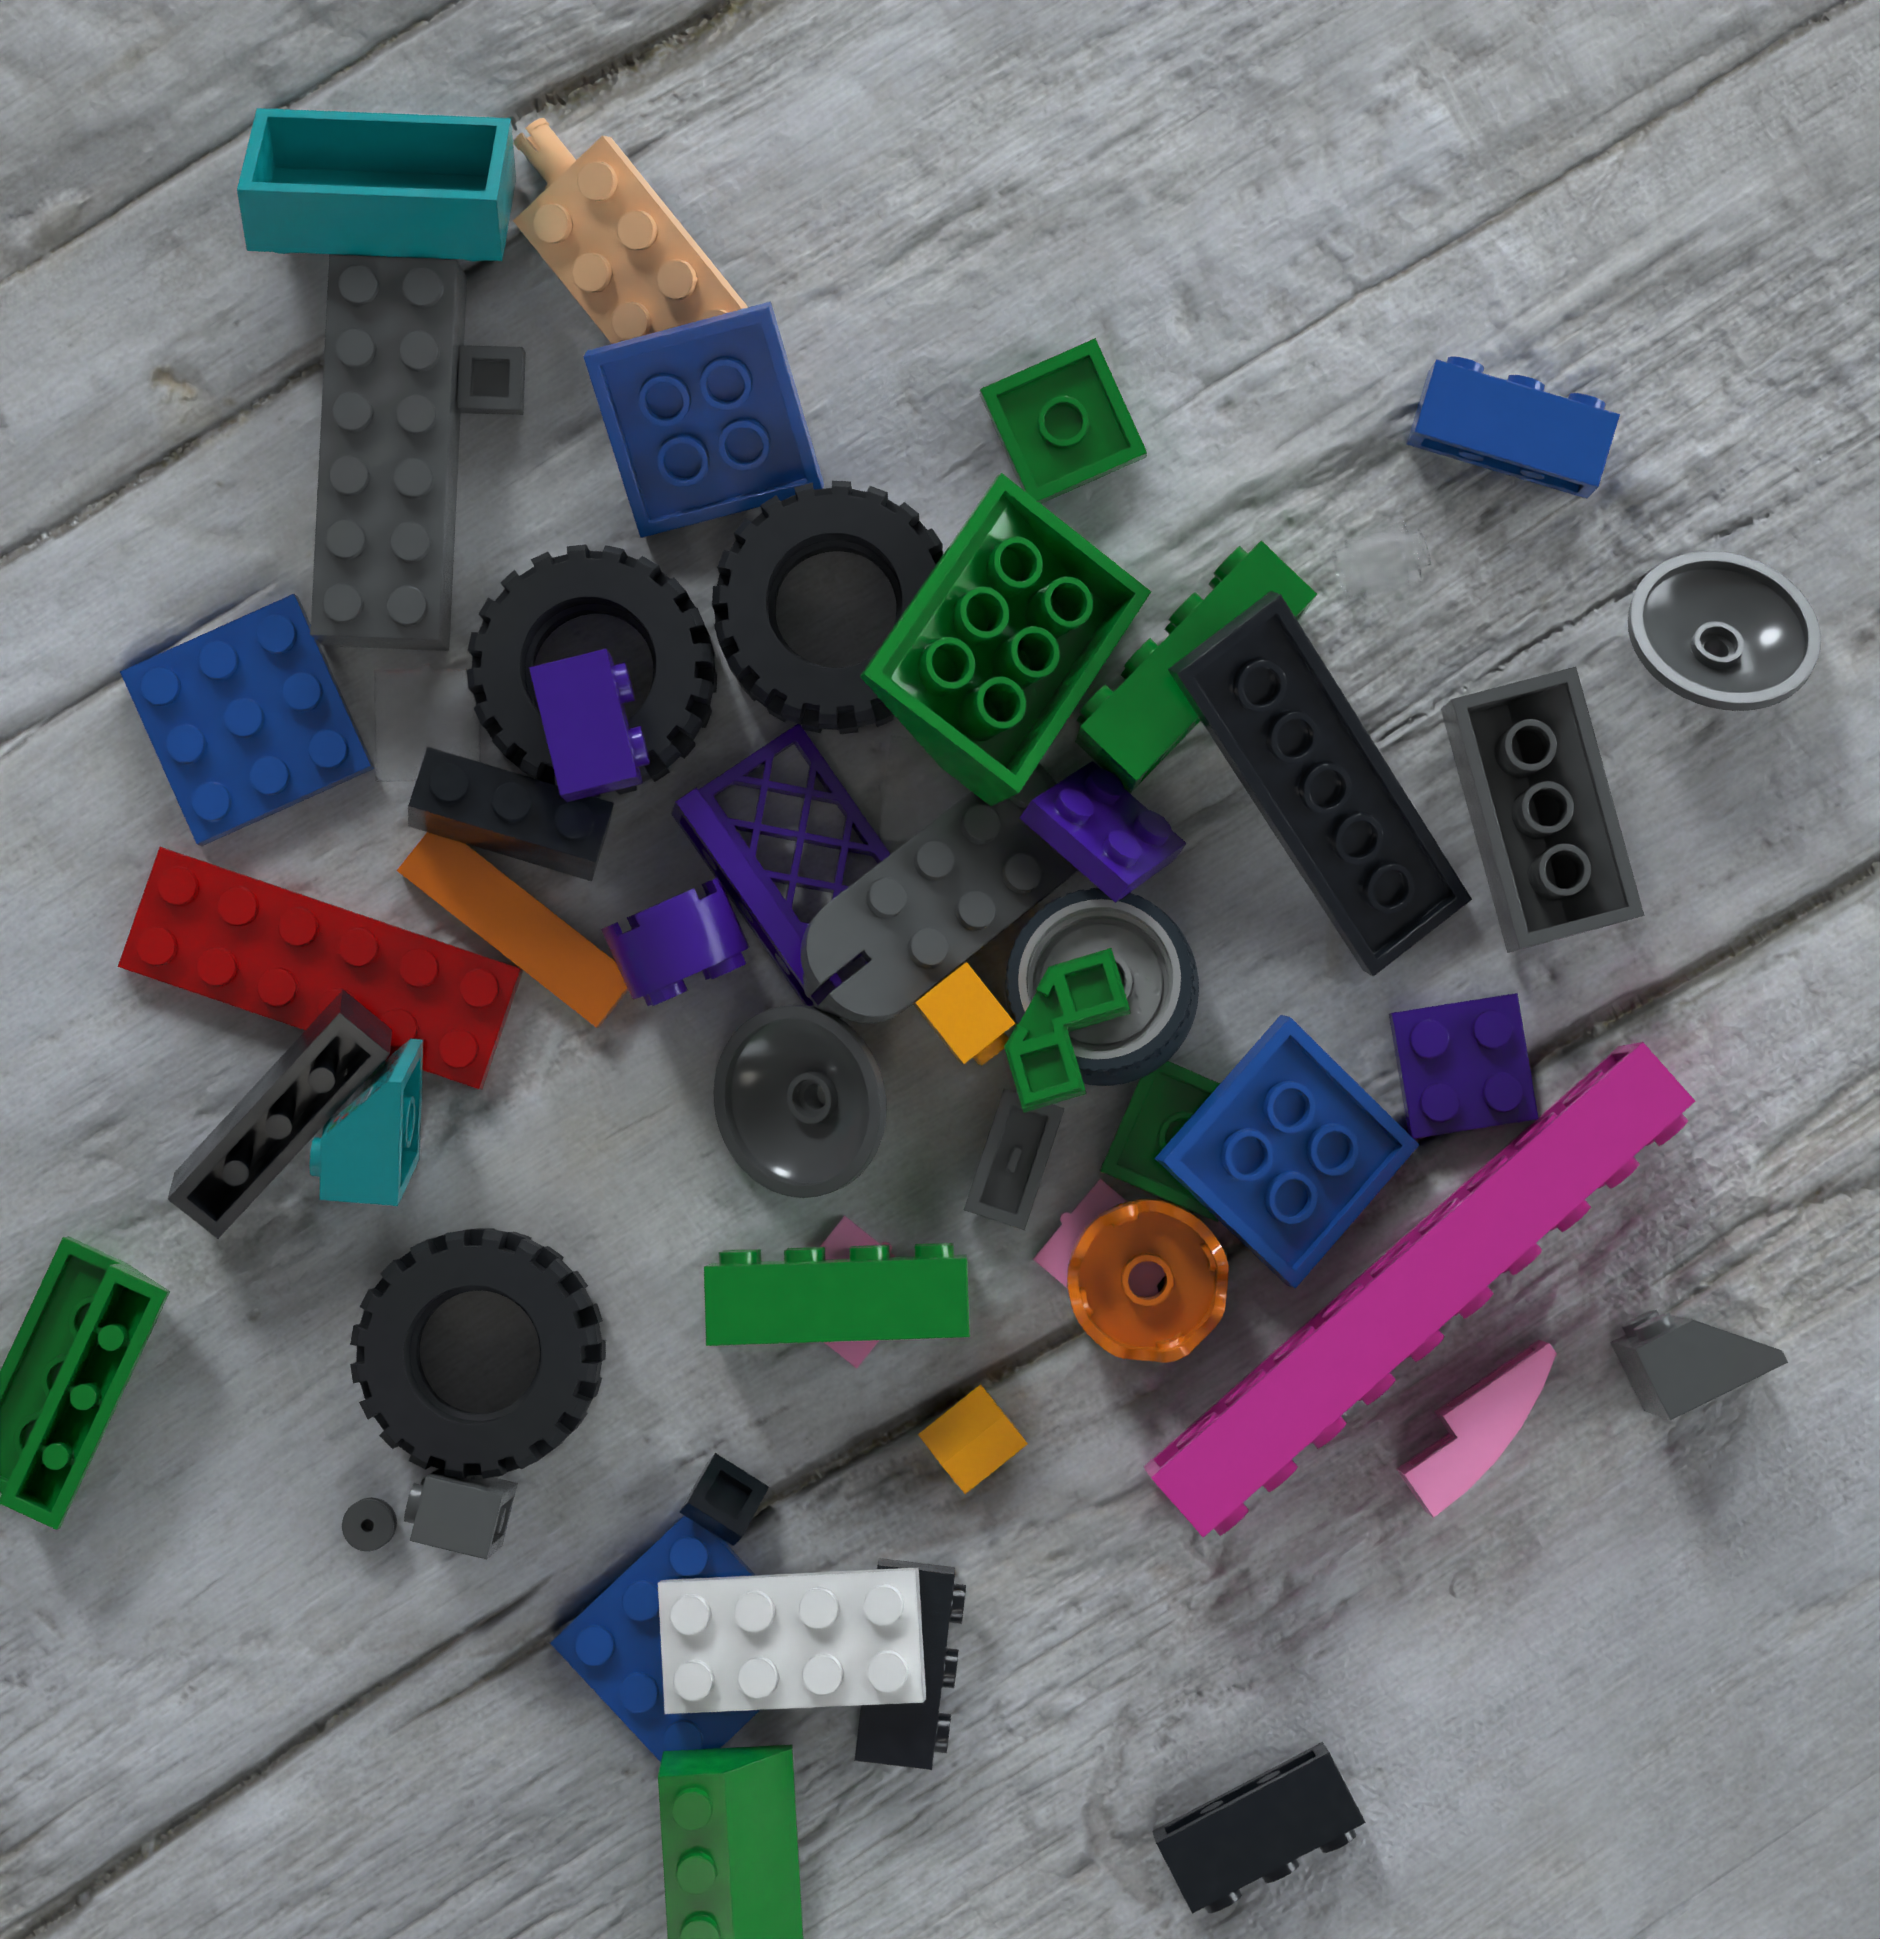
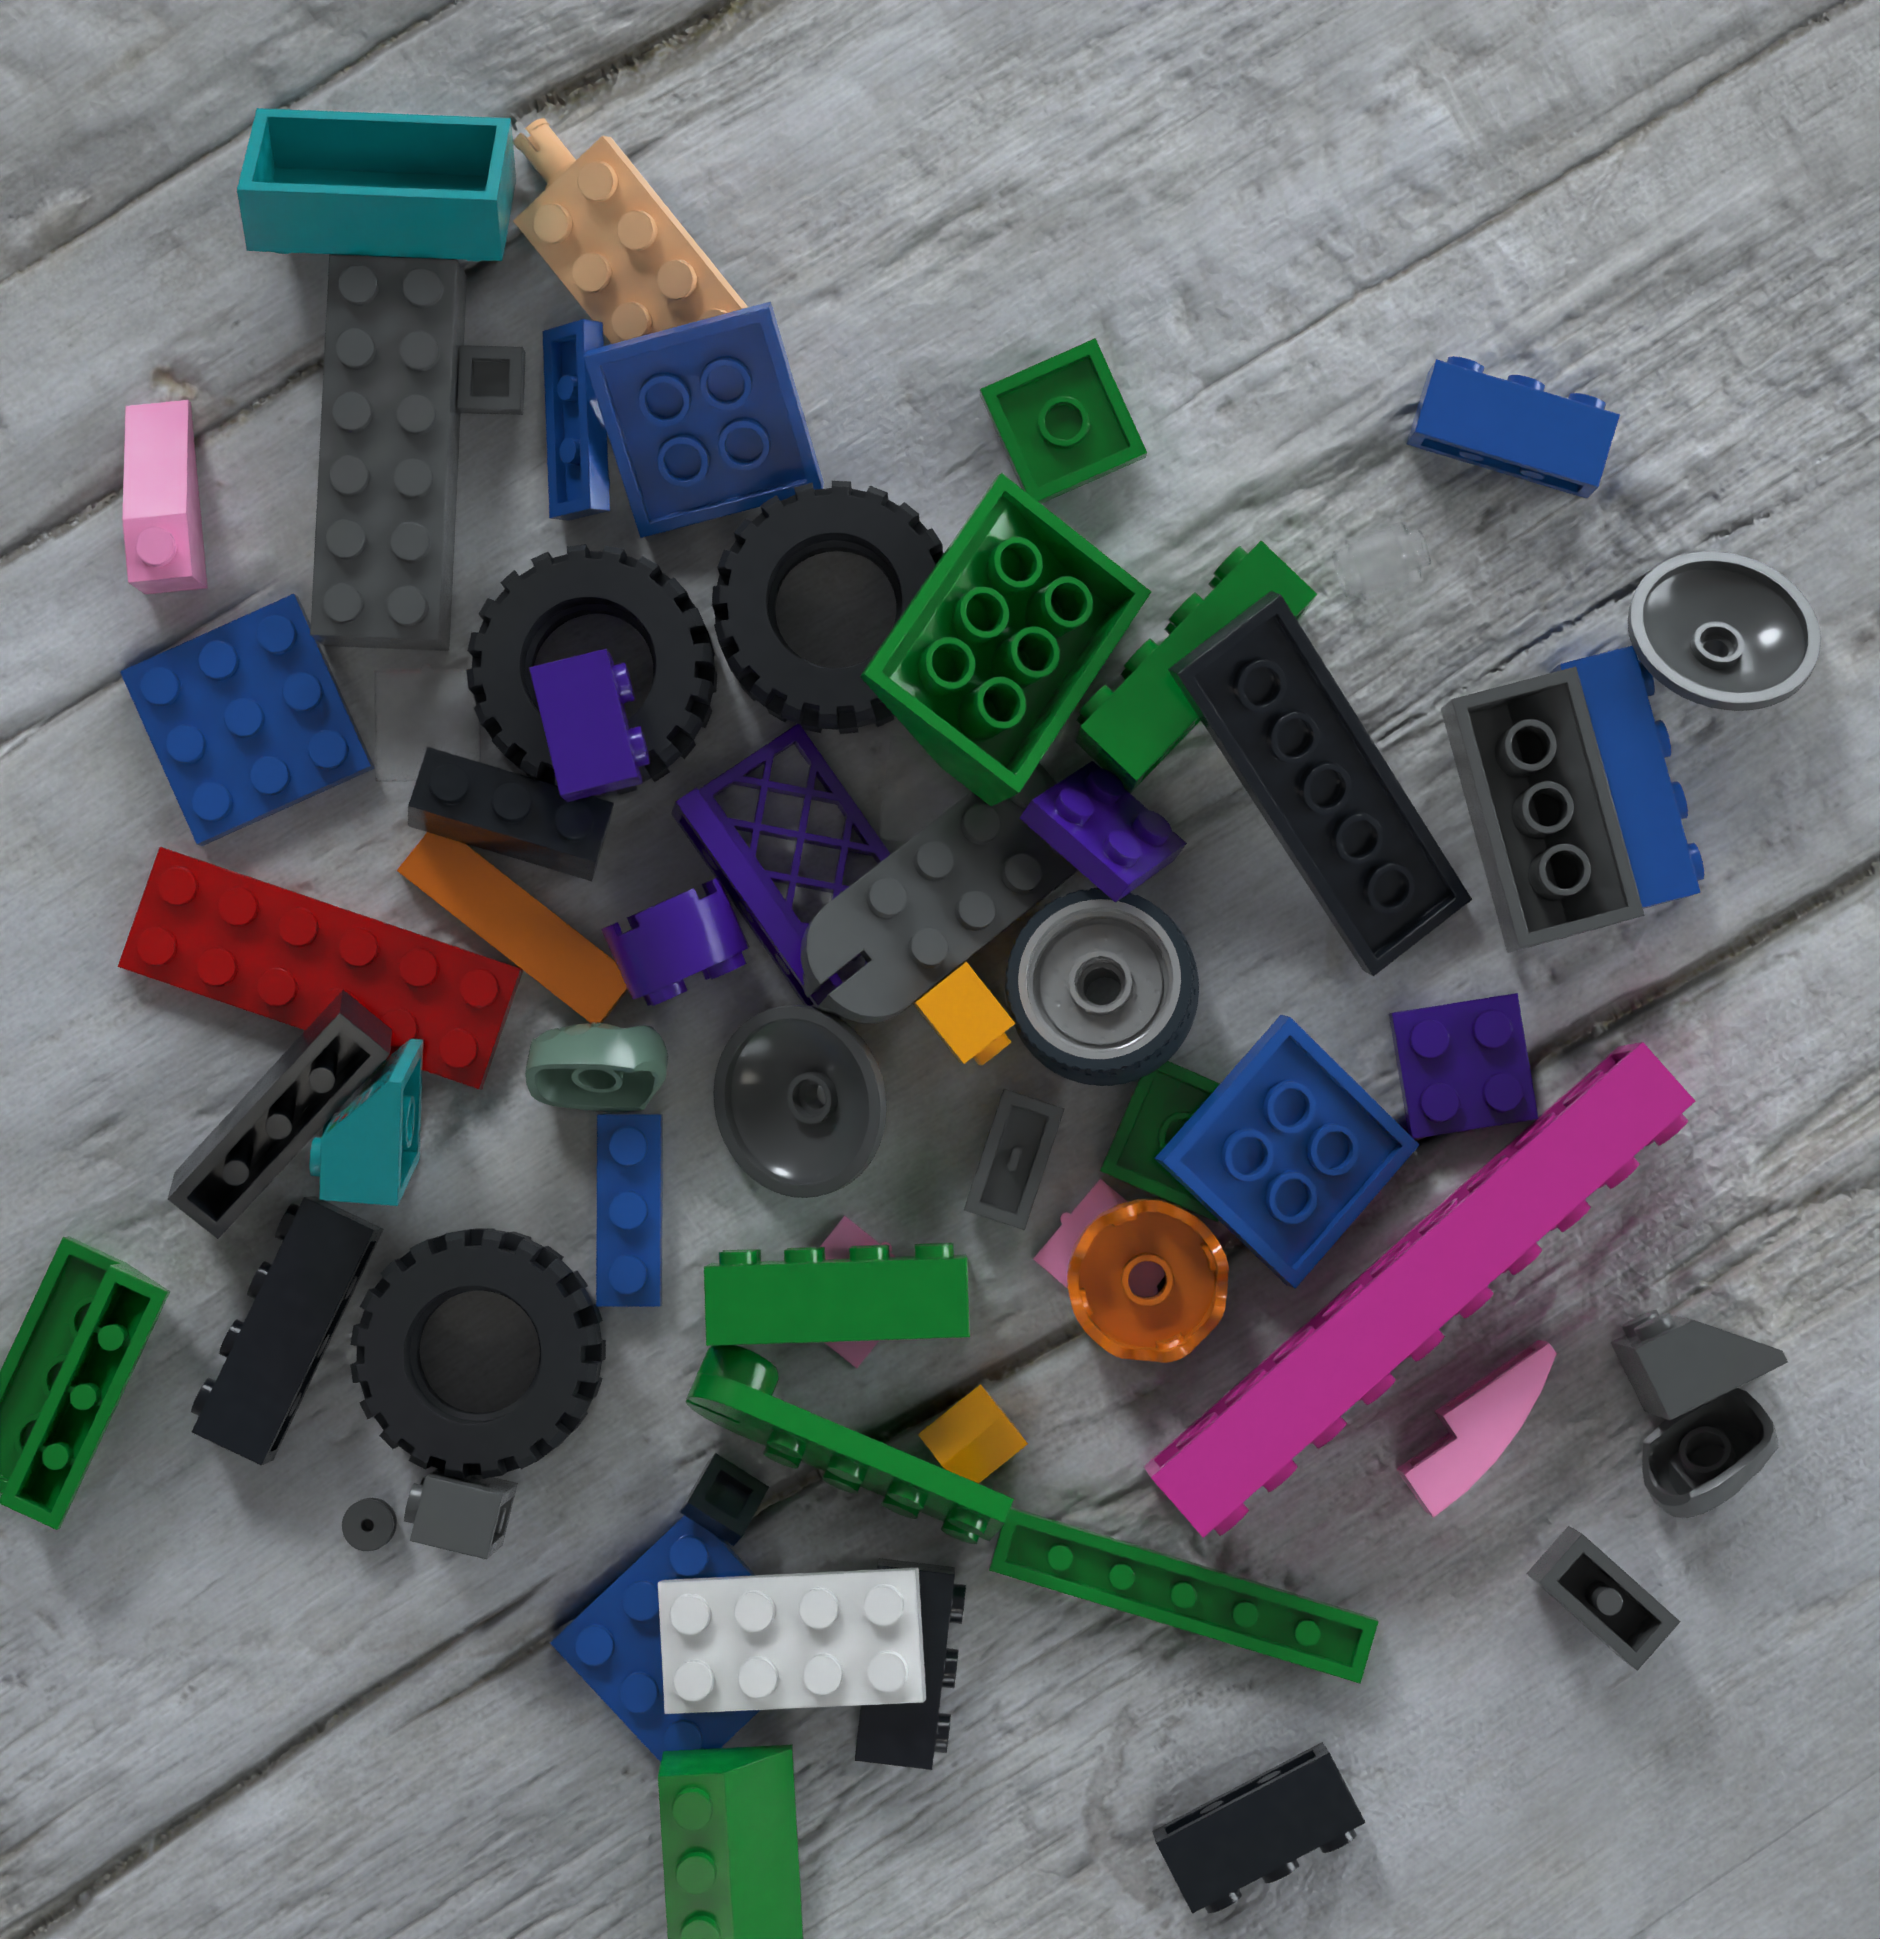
green tile [1004,948,1131,1113] -> none
none -> bright pink slope [122,400,208,595]
none -> black brick [191,1196,384,1466]
none -> sand green piece [525,1022,668,1112]
none -> blue plate [542,319,610,521]
none -> blue plate [596,1114,663,1307]
none -> green plate [686,1345,1014,1544]
none -> green plate [989,1507,1379,1684]
none -> dark grey brick [1526,1526,1681,1671]
none -> blue brick [1549,646,1705,909]
none -> dark grey piece [1642,1388,1778,1518]

